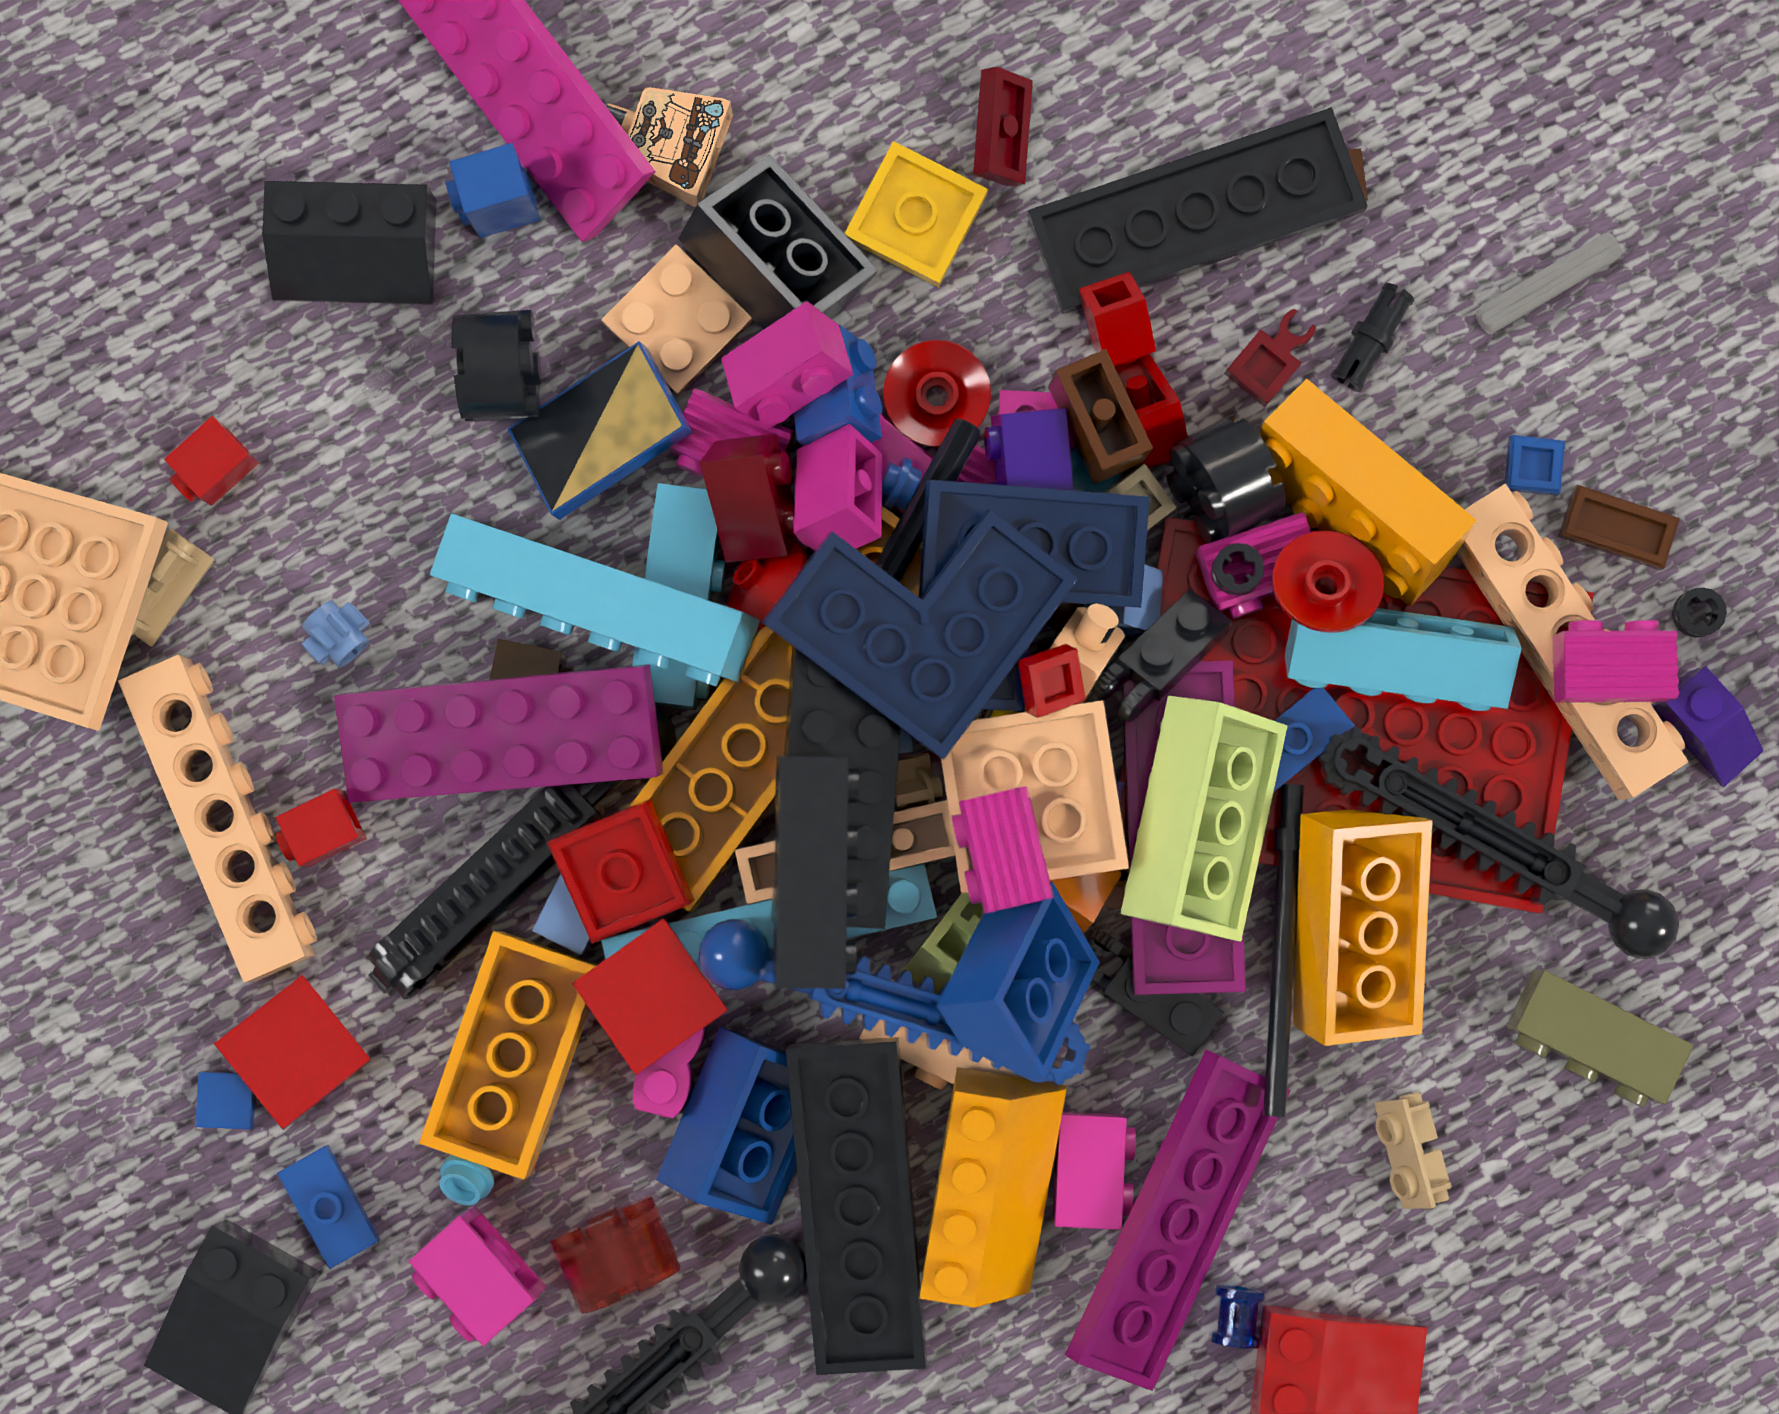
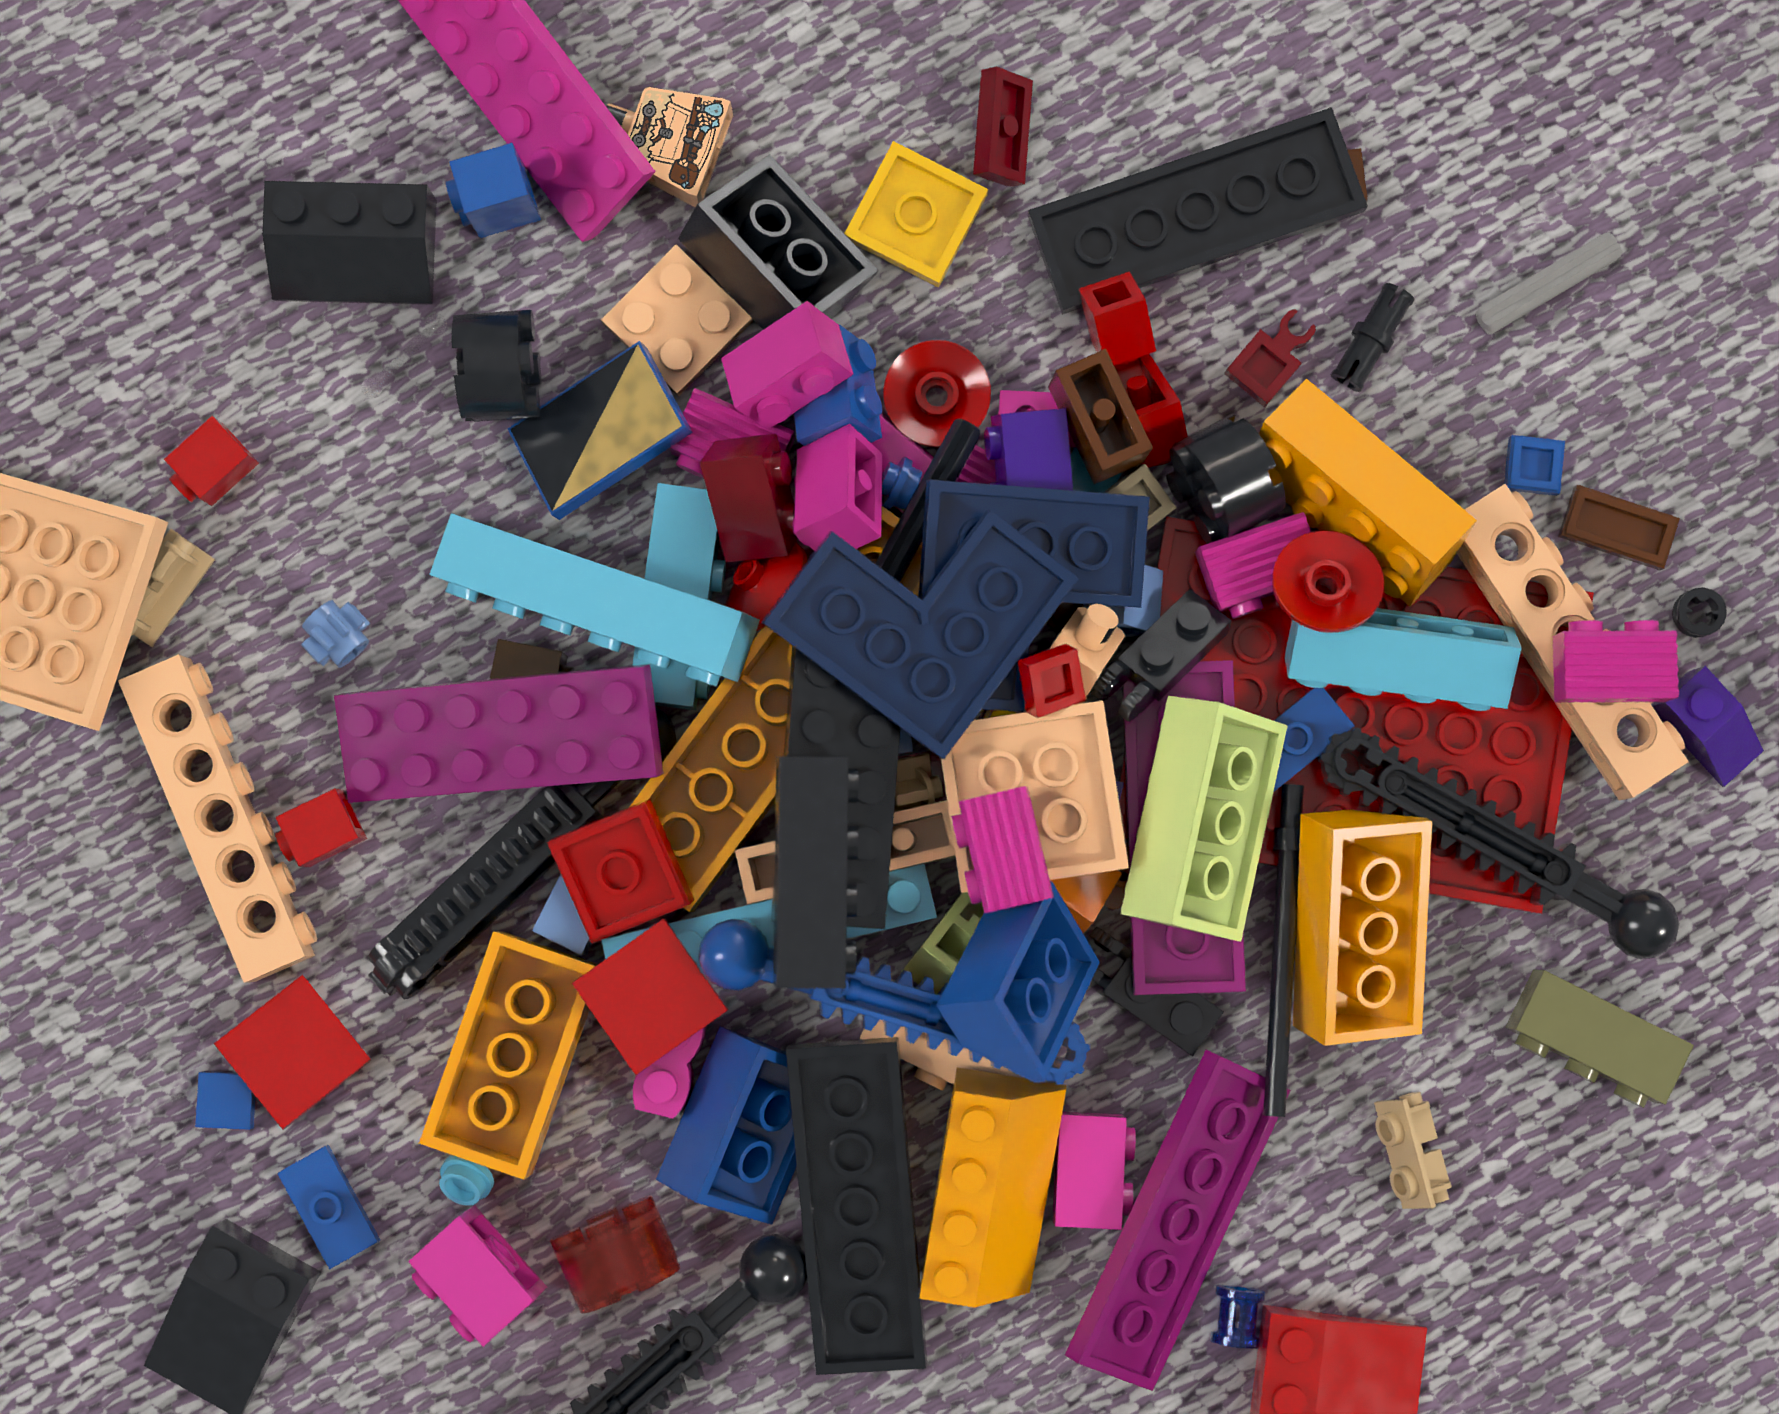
black bush [1211,543,1264,596] -> none

